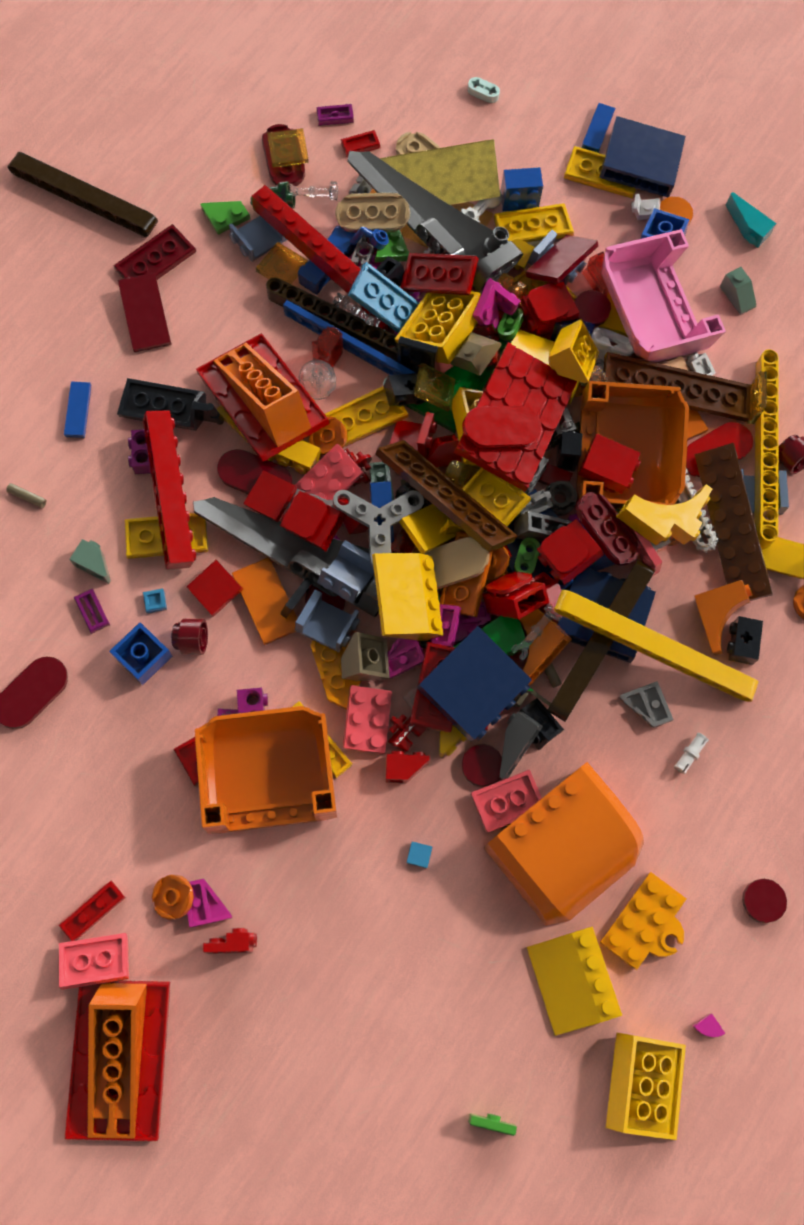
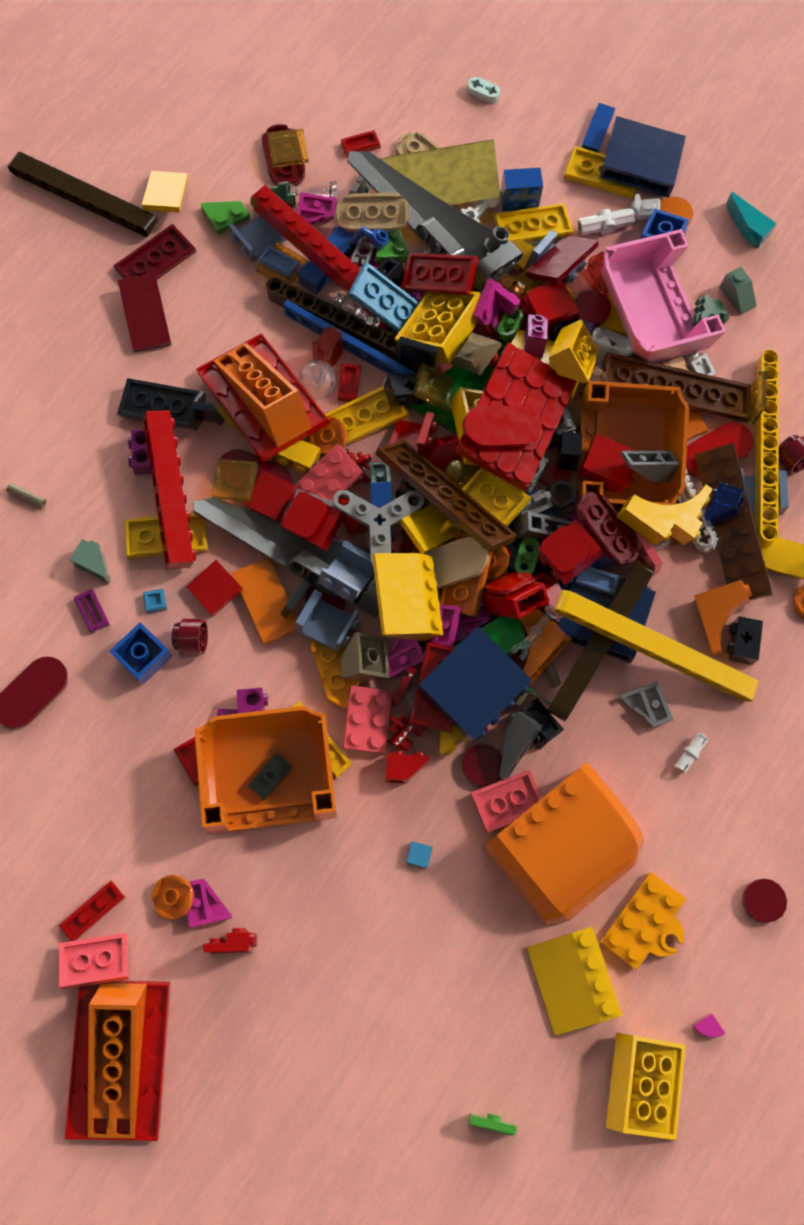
blue tile [64,381,92,438] -> none
magenta tile [316,104,354,126] -> none
none -> yellow tile [142,171,188,213]
none -> clear yellow tile [211,459,258,502]
none -> pearl dark grey plate [248,753,293,800]
none -> medium blue tile [258,245,300,279]
none -> dark pink wing [297,192,337,225]
none -> red tile [338,363,361,402]
none -> dark red tile [391,666,417,706]
none -> magenta brick [523,314,548,359]
none -> medium blue tile [574,566,620,596]
none -> white piece [577,208,635,236]
none -> dark grey slope [620,451,680,482]
none -> rock [692,295,729,327]
none -> clear blue slope [704,482,746,527]

